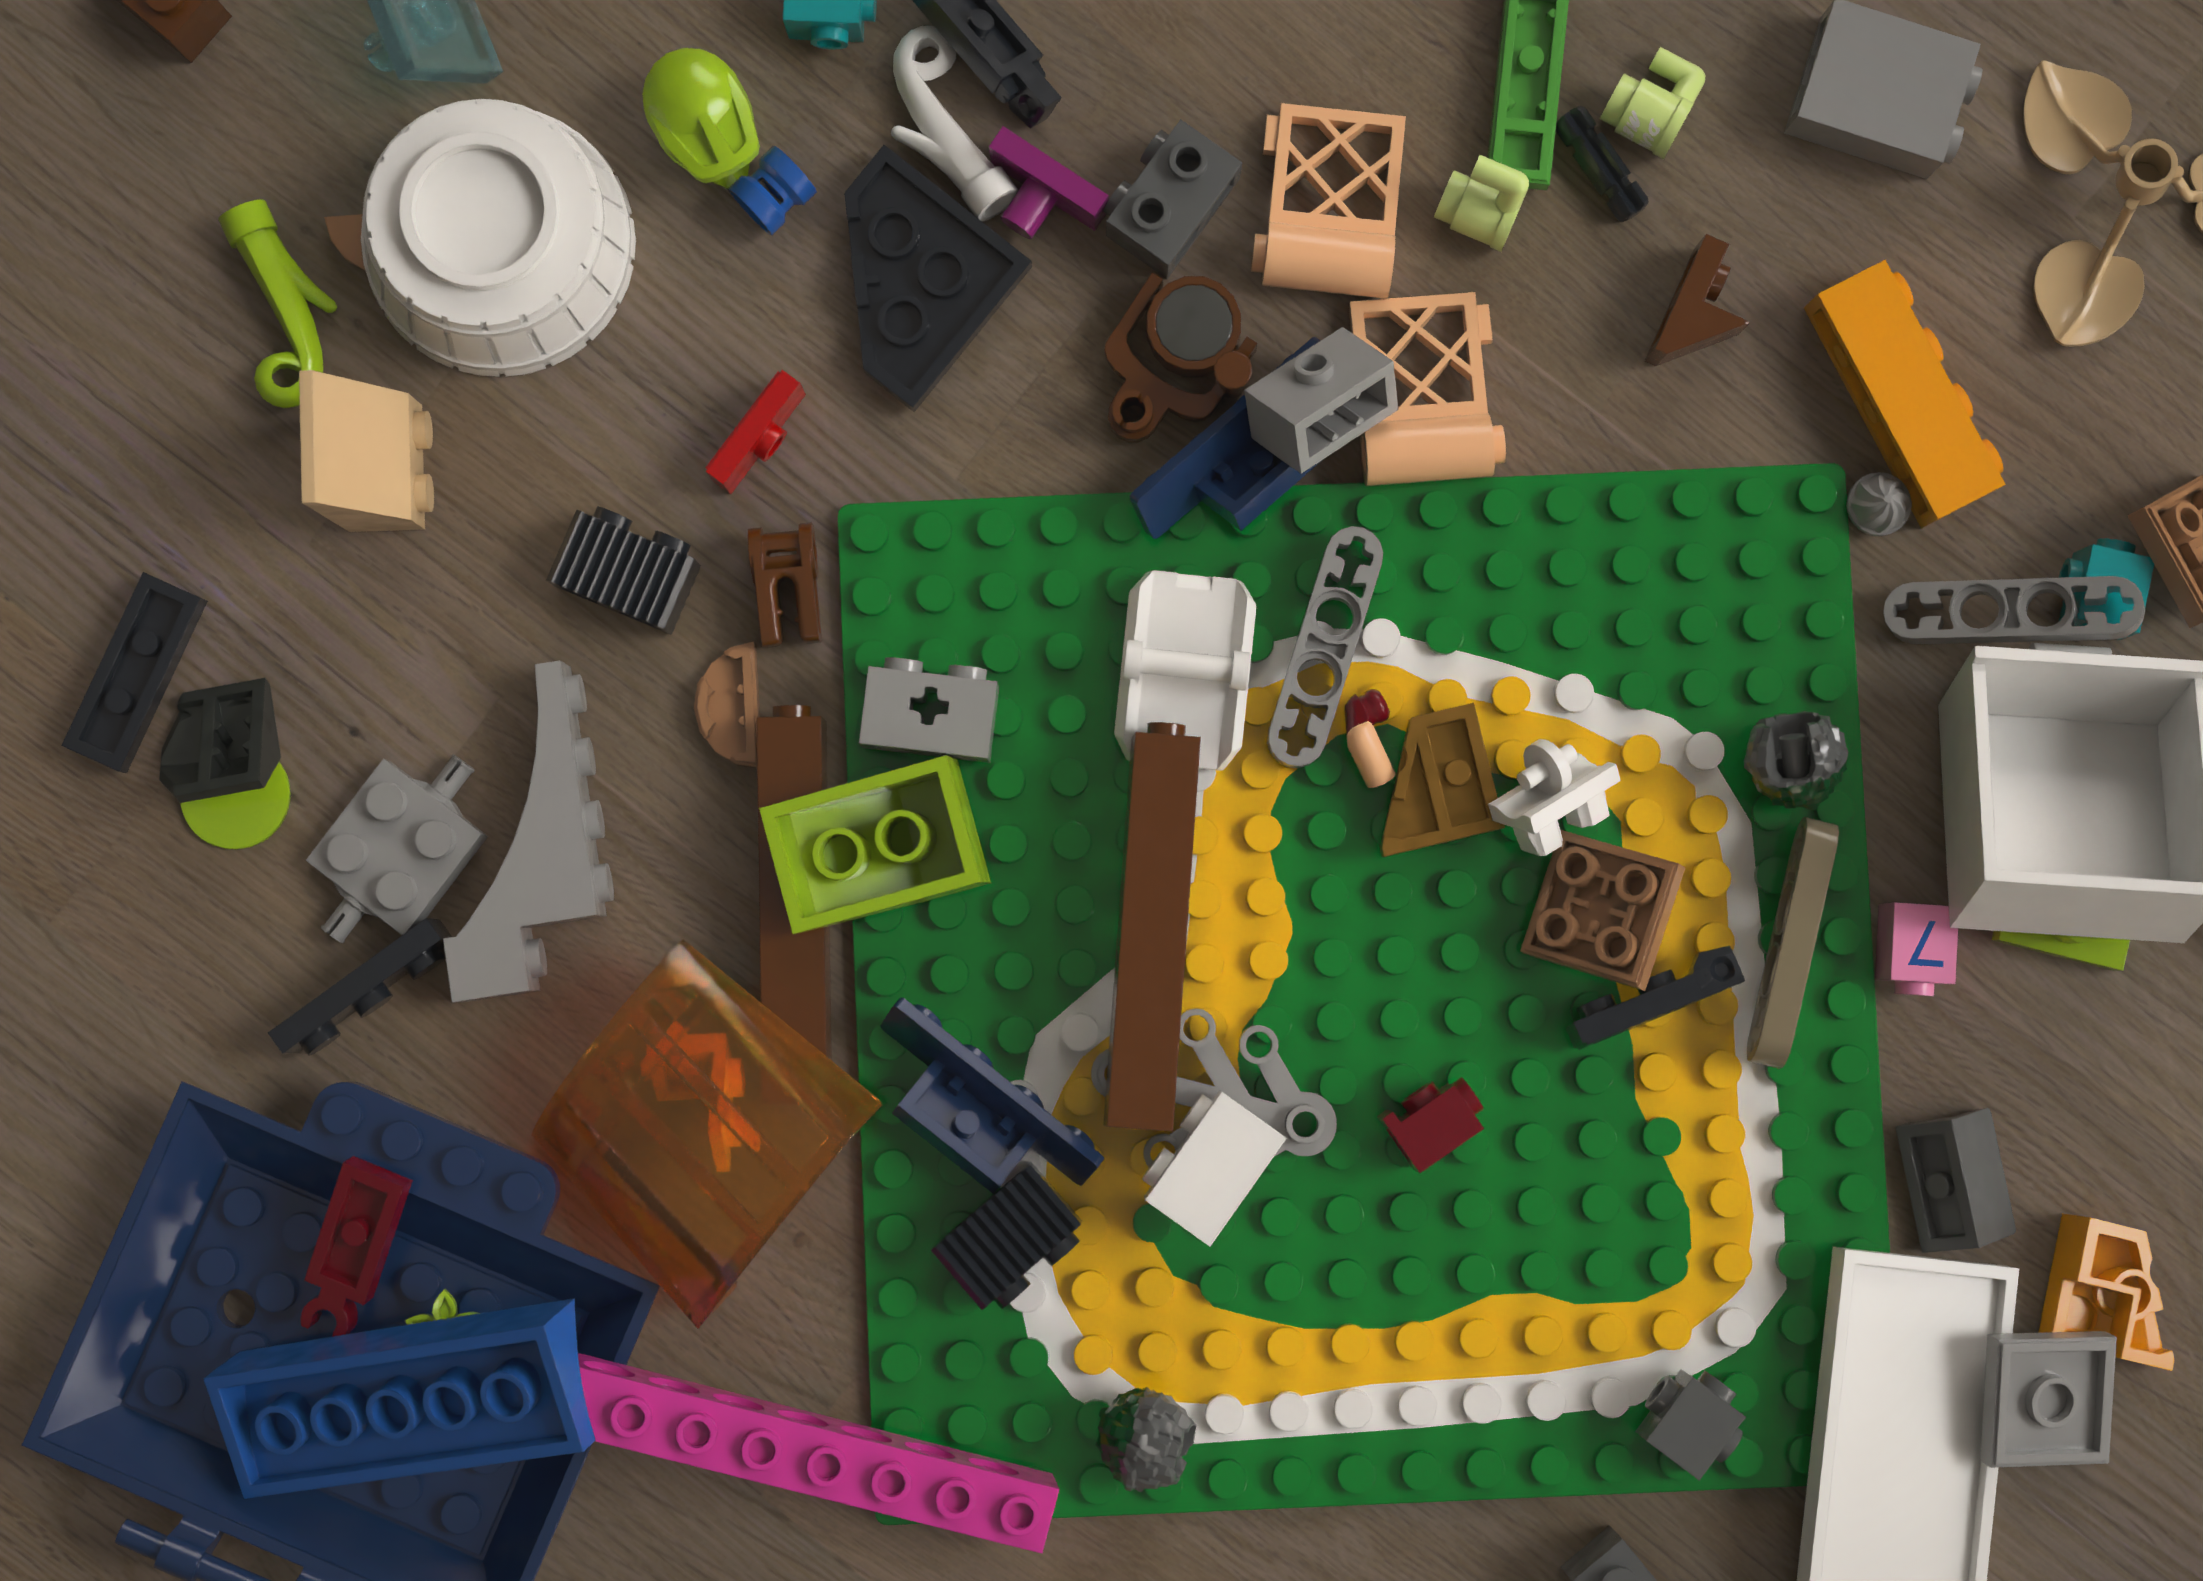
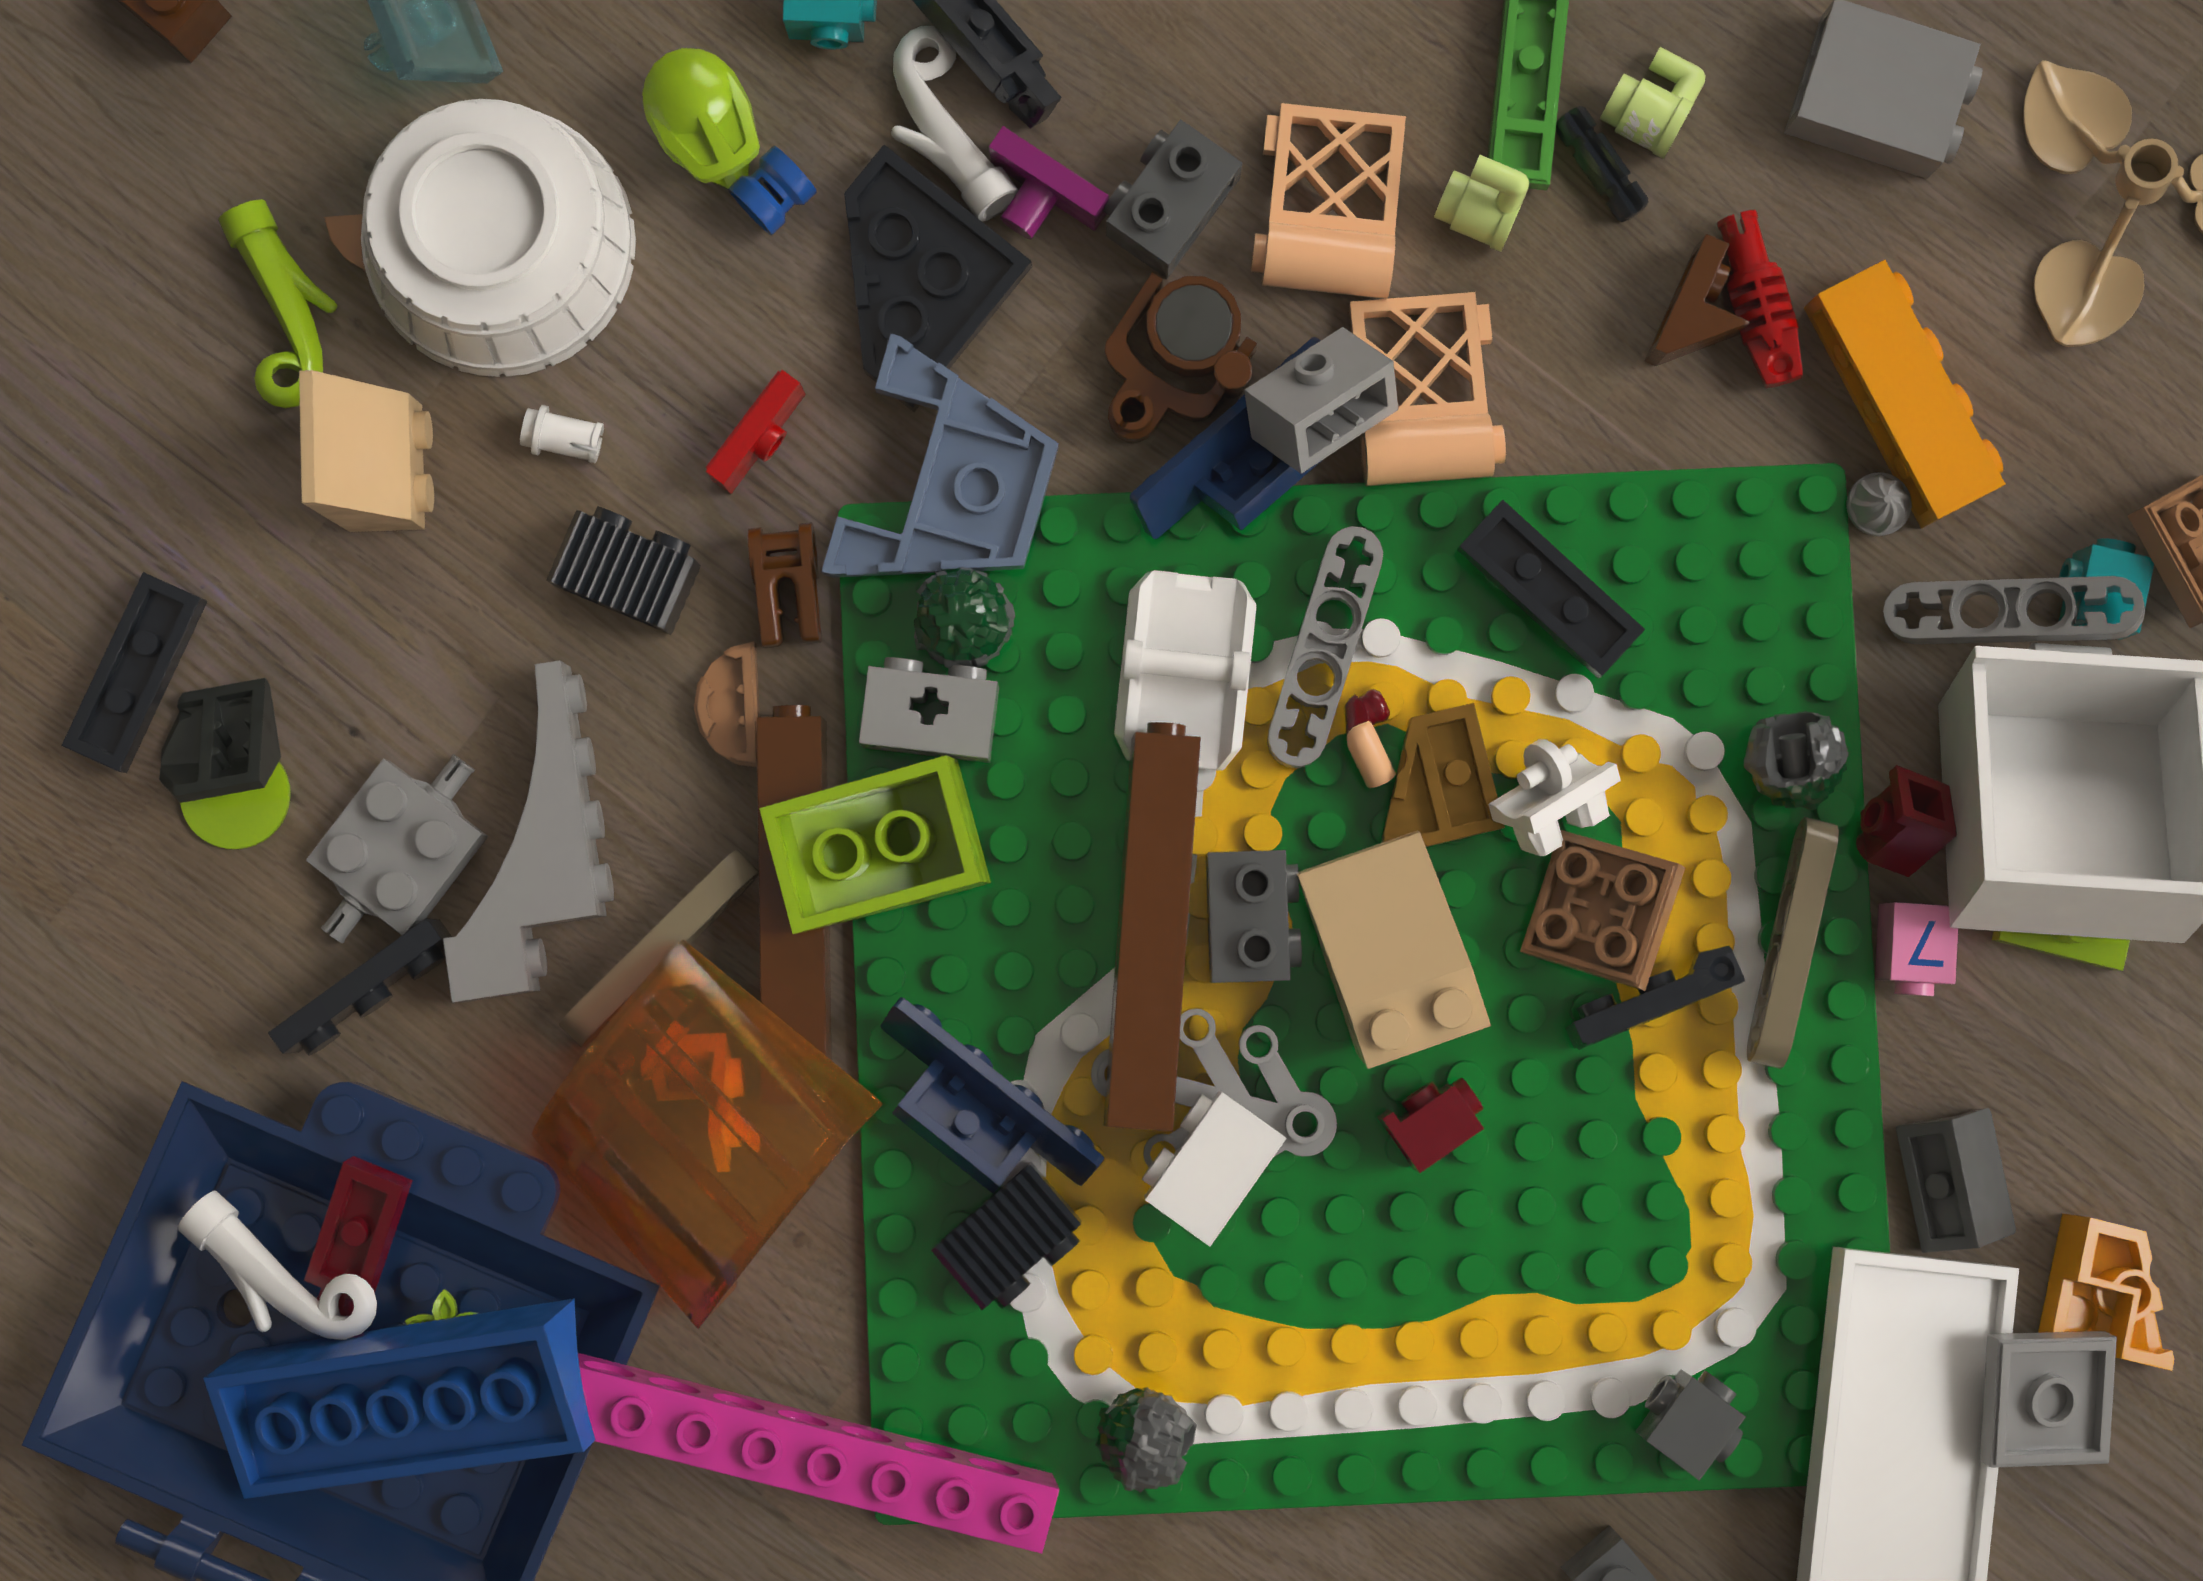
none -> white plant [178,1191,377,1340]
none -> white pin [520,405,604,464]
none -> dark tan beam [559,850,759,1048]
none -> sand blue wing [821,334,1059,578]
none -> dark green piece [914,567,1015,668]
none -> dark grey brick [1206,850,1302,983]
none -> tan slope [1297,830,1491,1069]
none -> black plate [1457,500,1645,679]
none -> red hinge [1717,210,1803,389]
none -> dark red brick [1856,765,1957,877]

